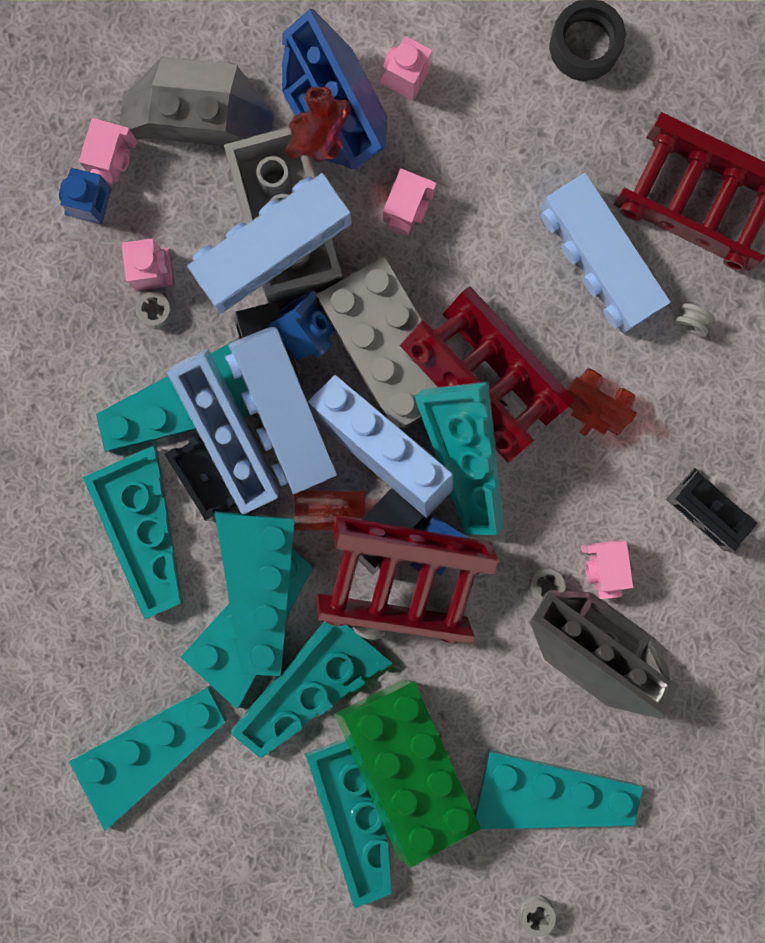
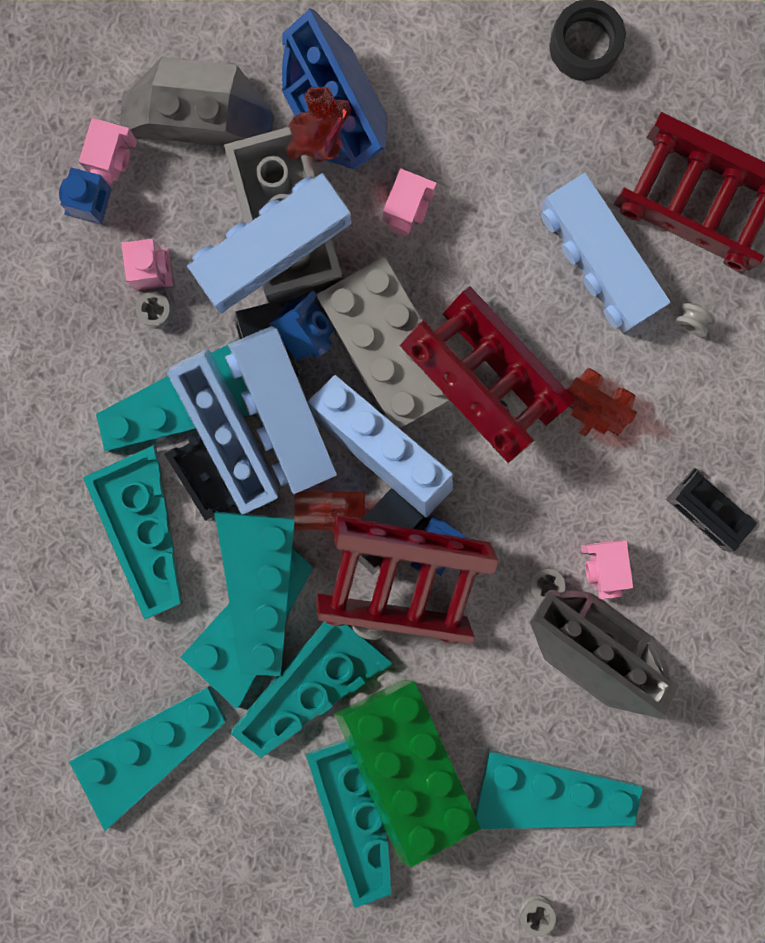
bright pink brick [380,36,432,101] -> none
teal wing [414,382,504,535] -> none

